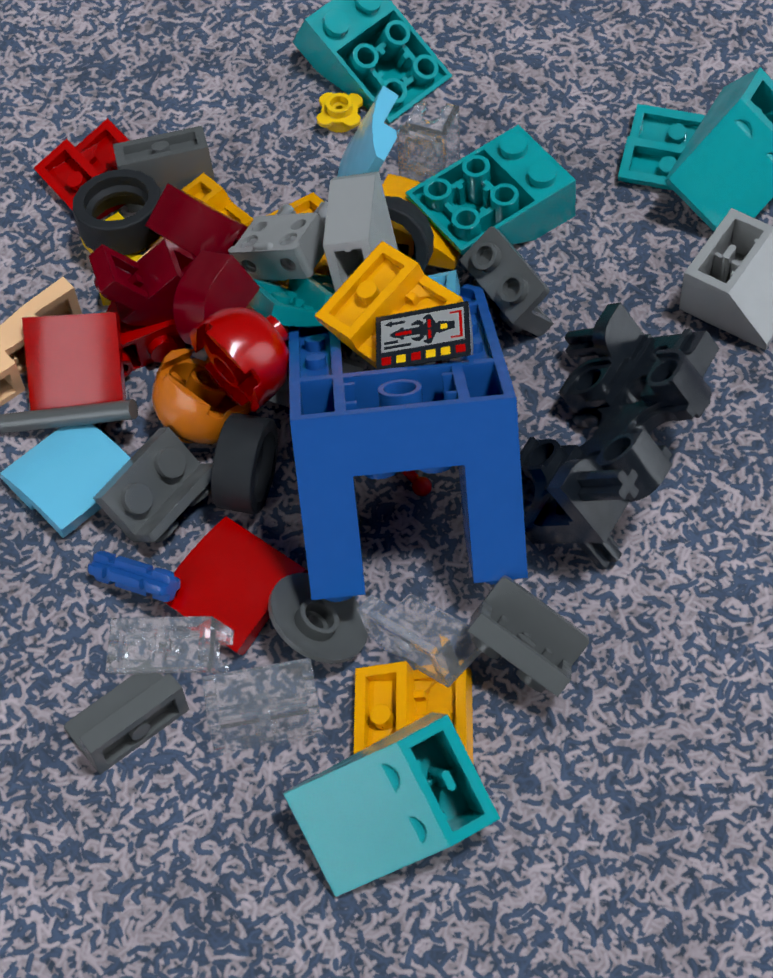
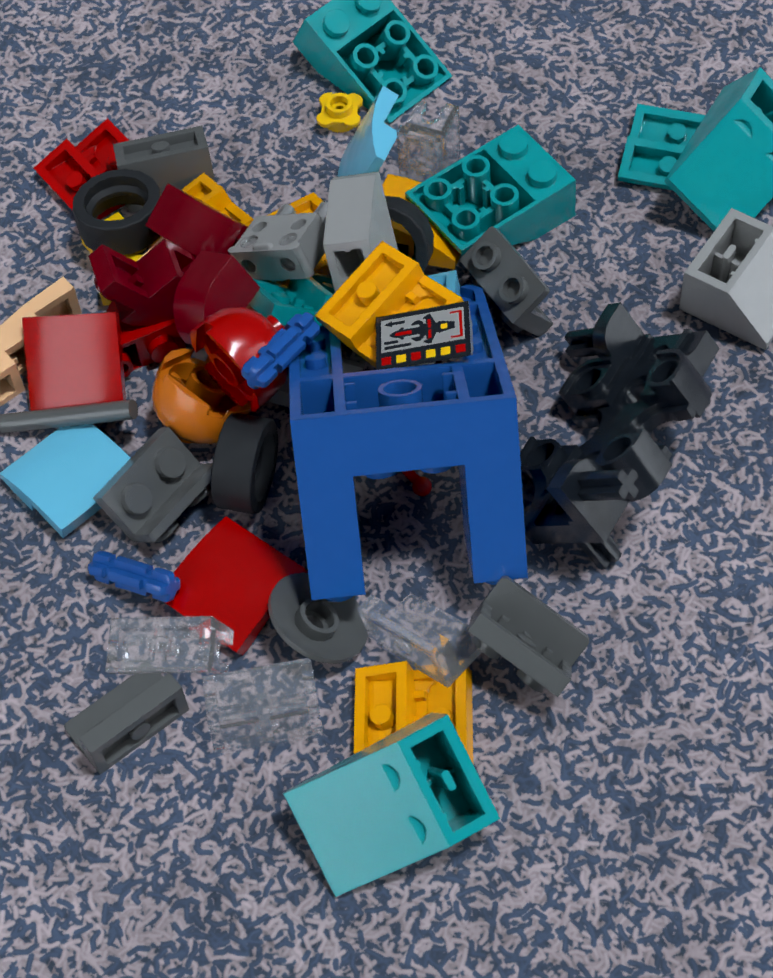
none -> blue axle [241,312,320,389]

